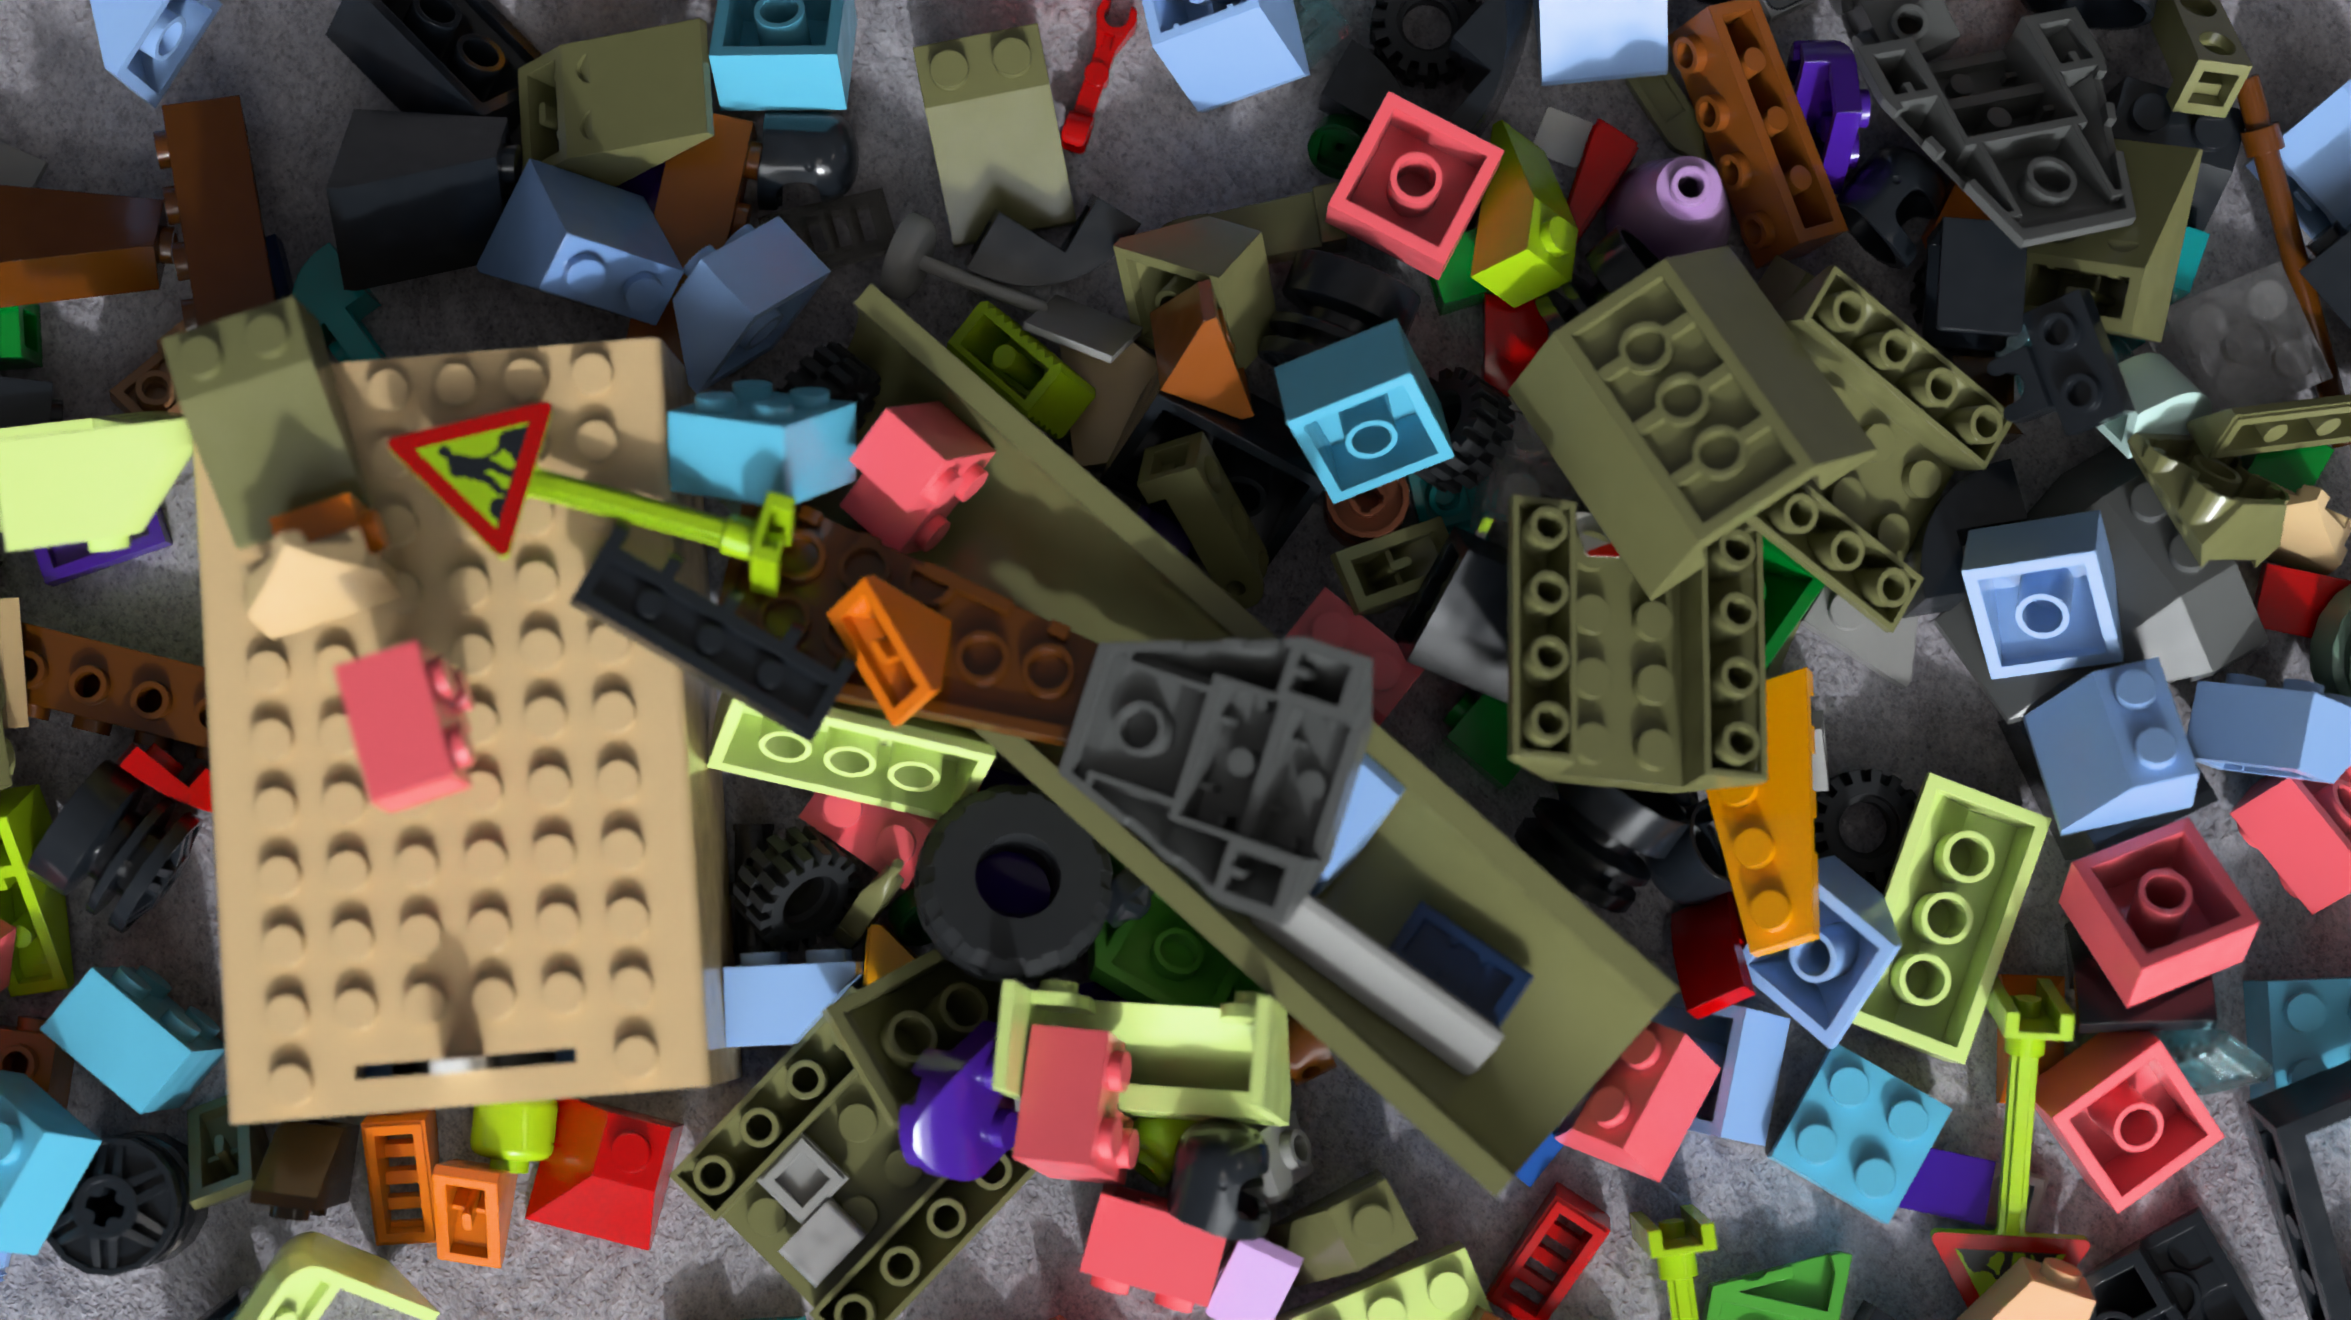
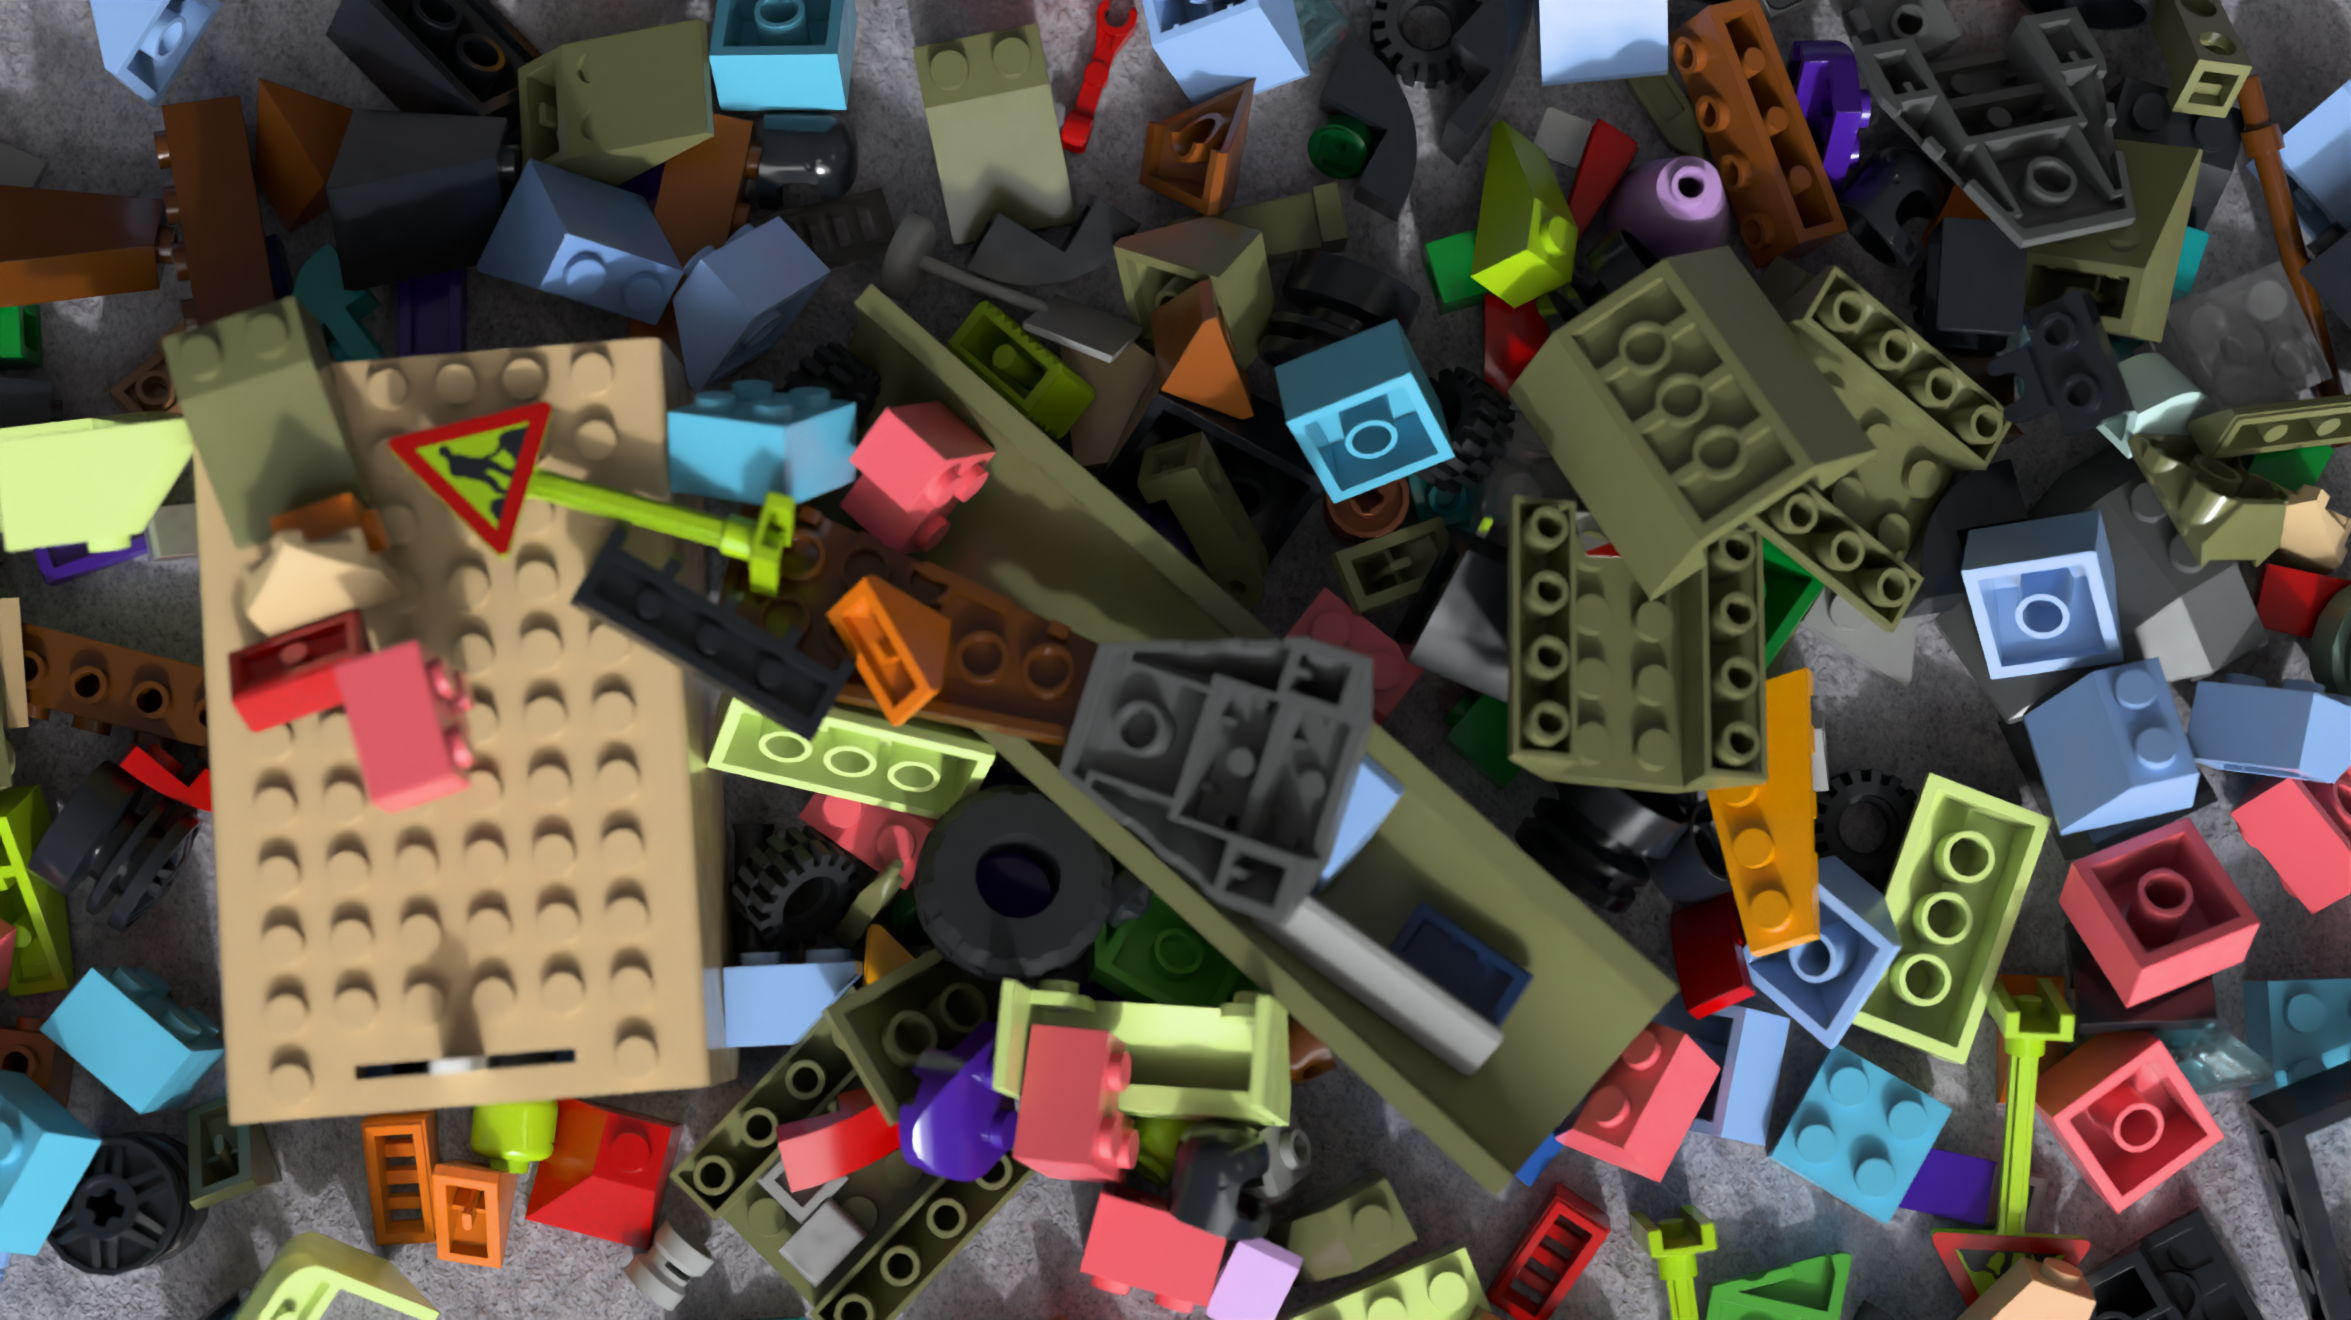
dark brown slope [249,1118,360,1221] -> none
coral brick [1325,91,1505,280] -> none
none -> flat silver piece [144,503,199,563]
none -> red slope [228,608,374,732]
none -> dark orange slope [255,78,354,233]
none -> dark purple tile [398,268,467,358]
none -> light grey wheel [624,1218,716,1311]
none -> red slope [775,1087,901,1193]
none -> dark orange slope [1139,78,1256,216]

